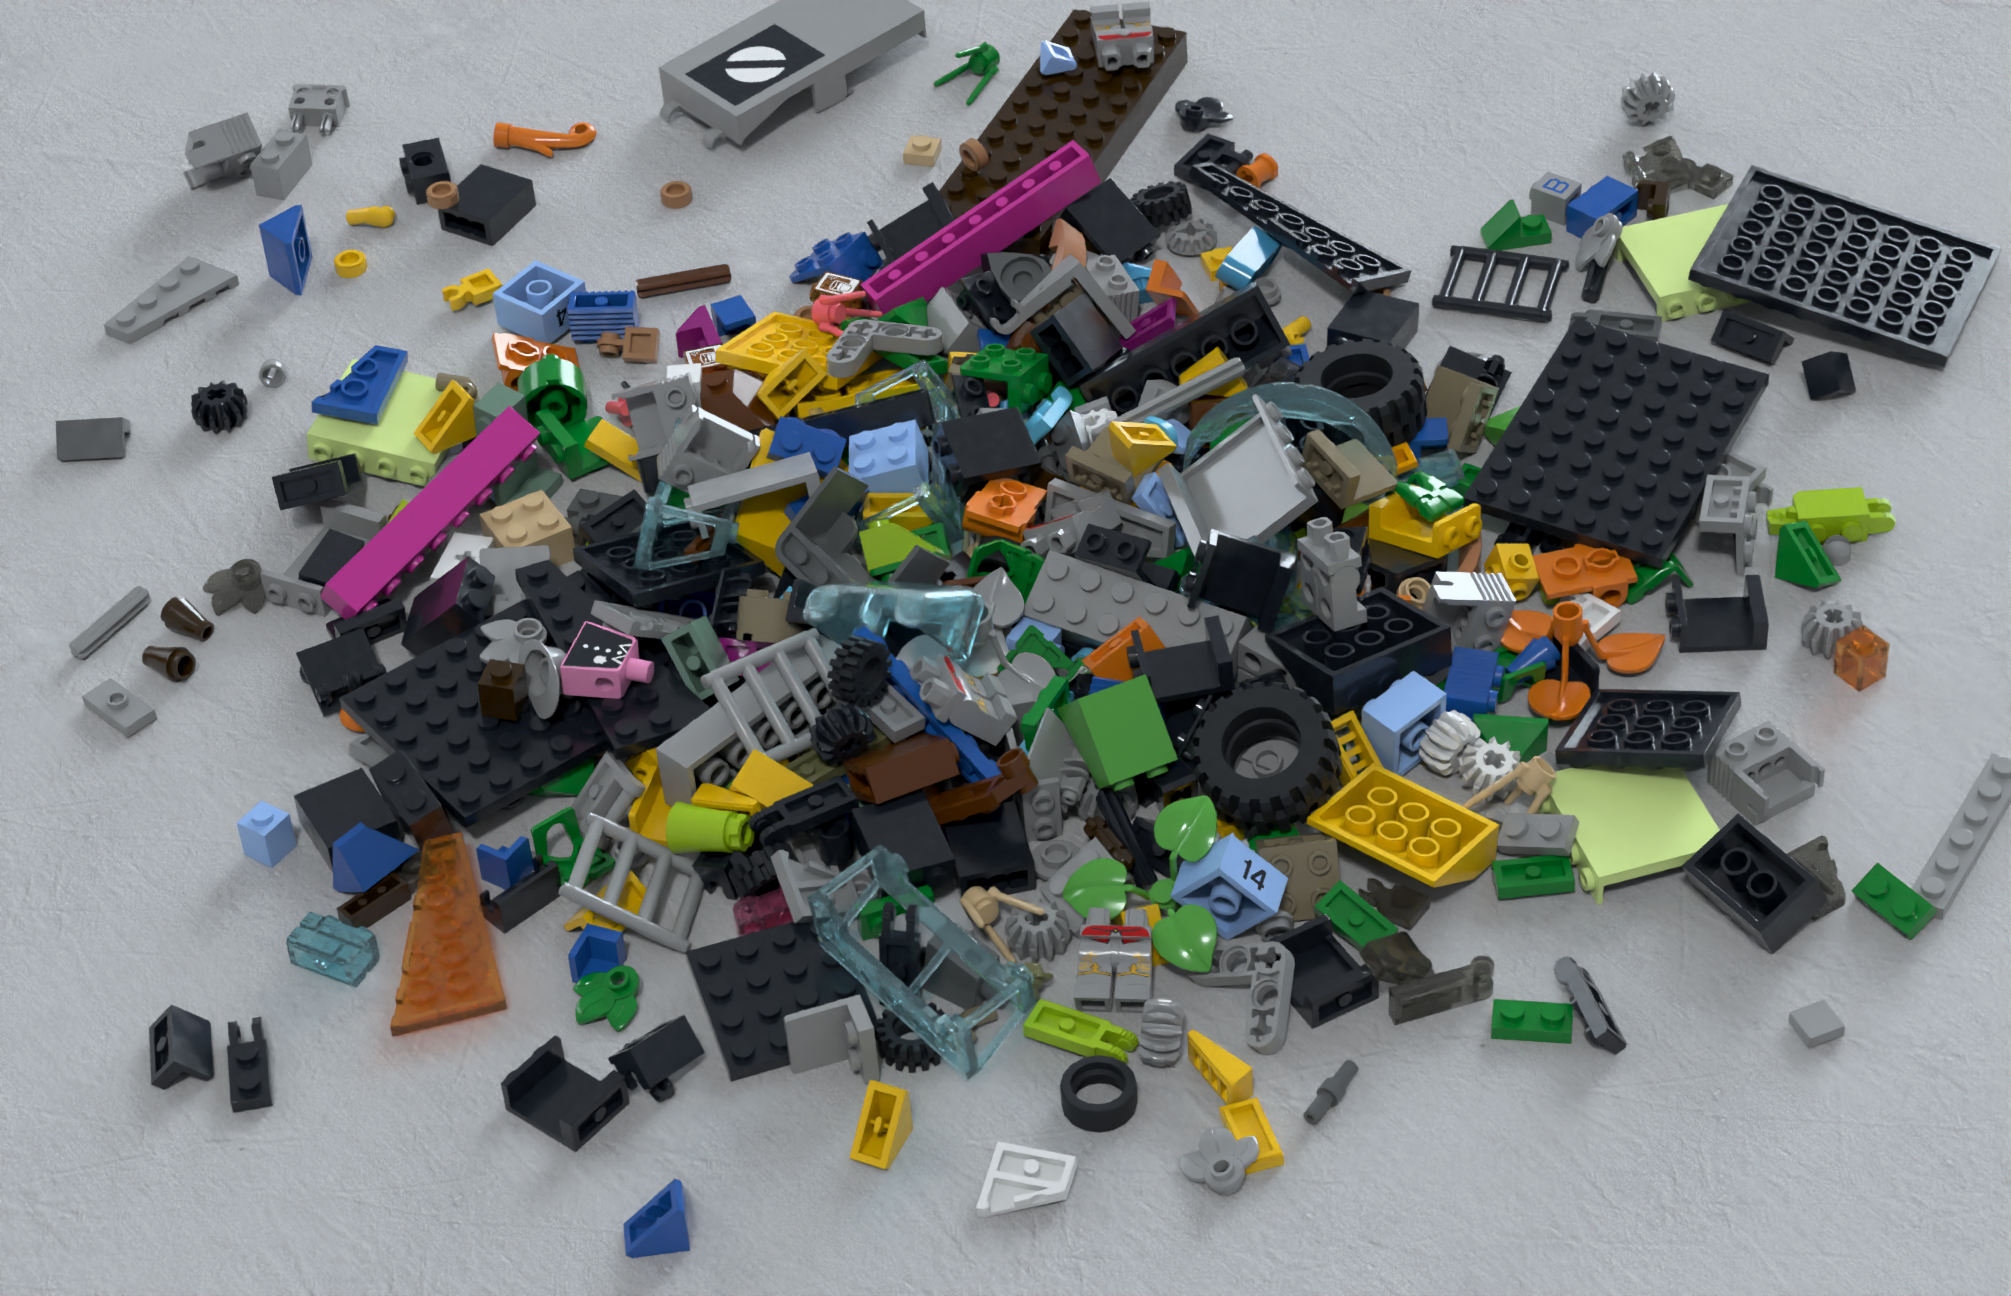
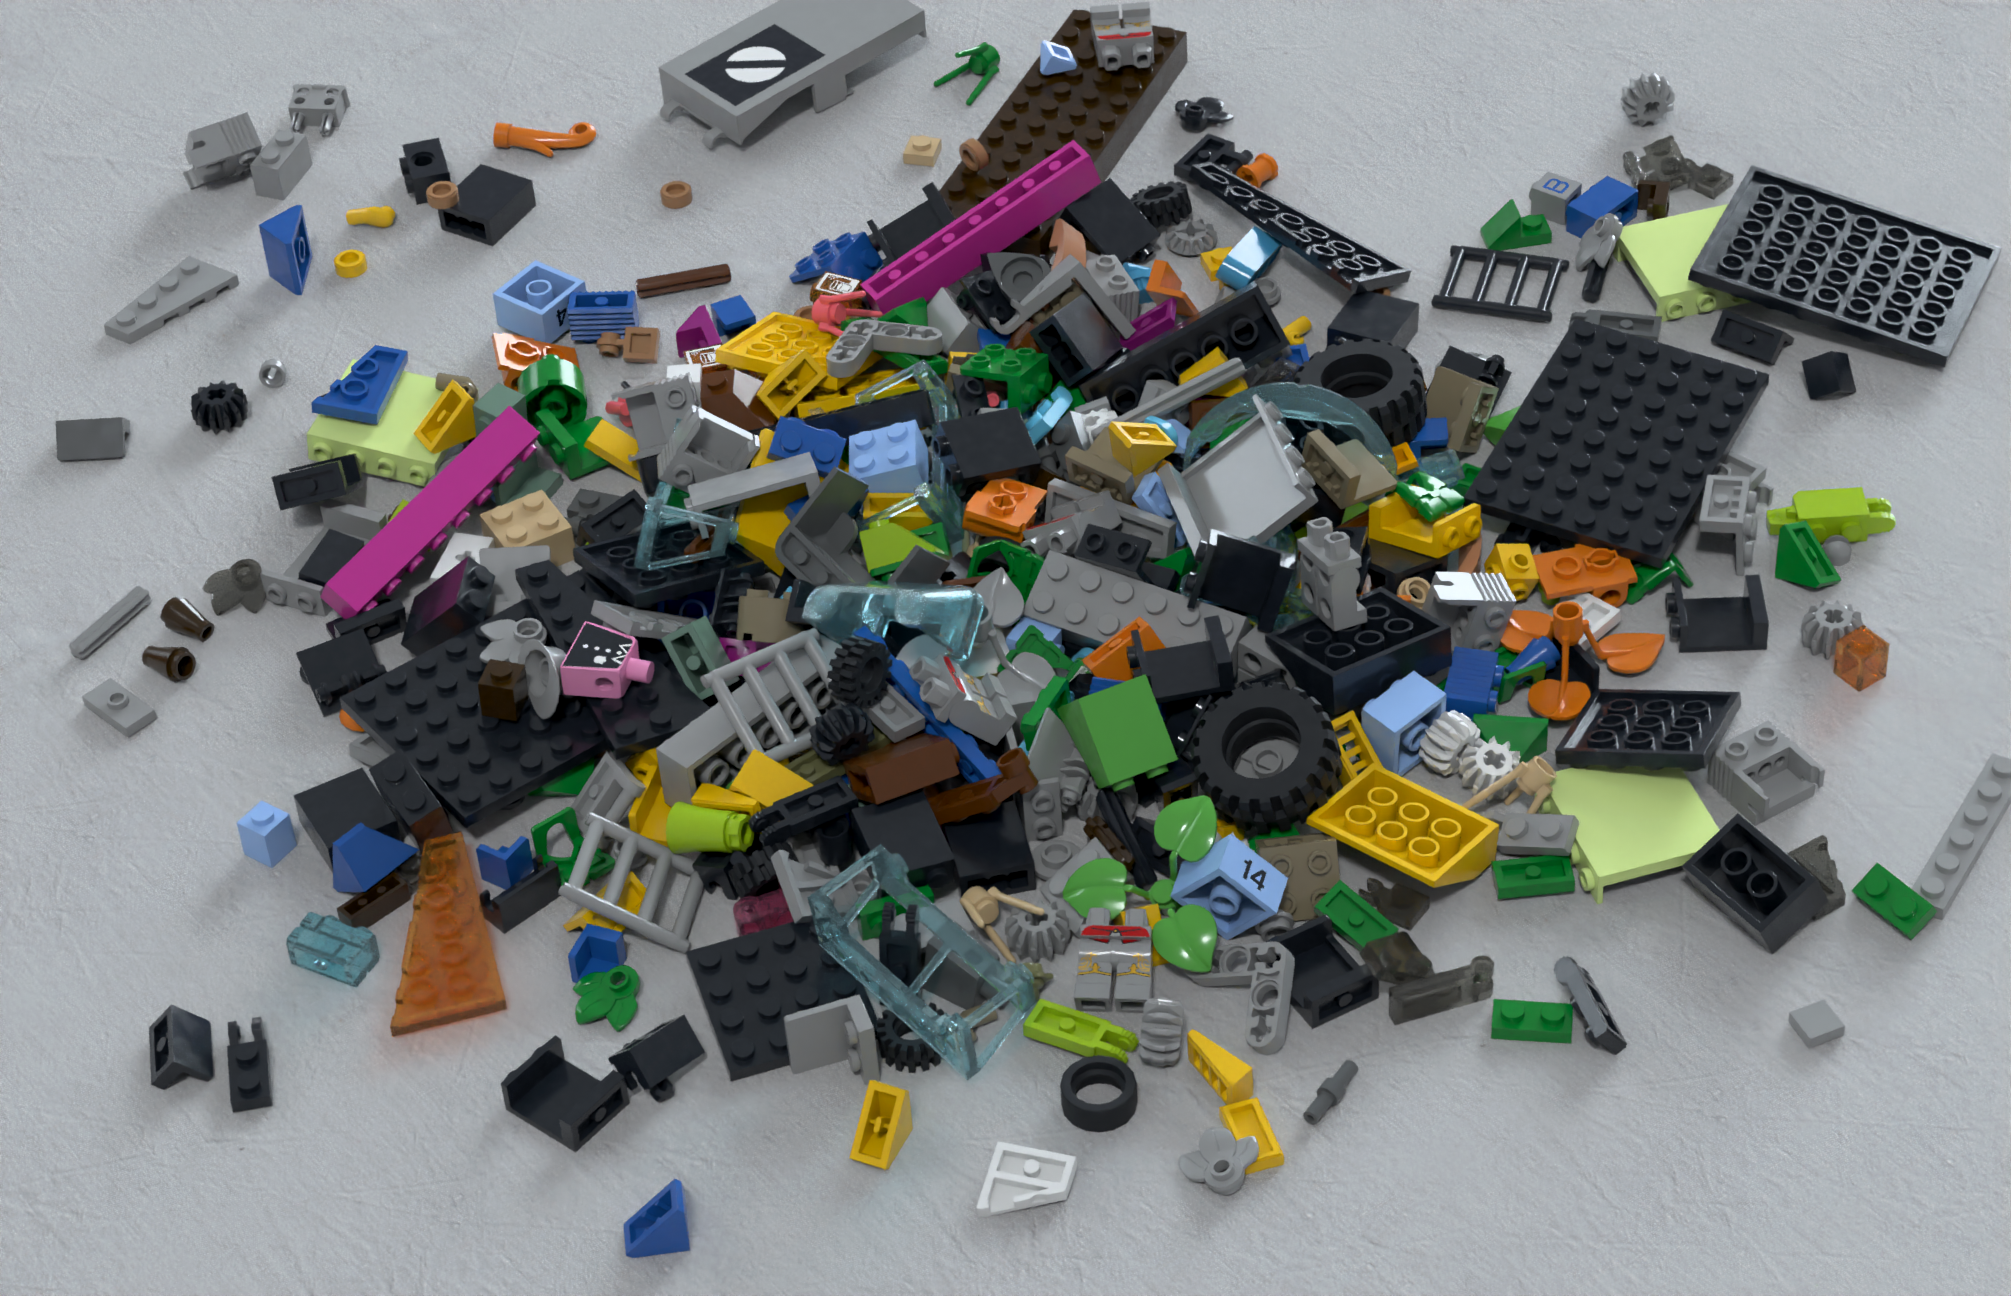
yellow plate [442,268,503,311] -> none

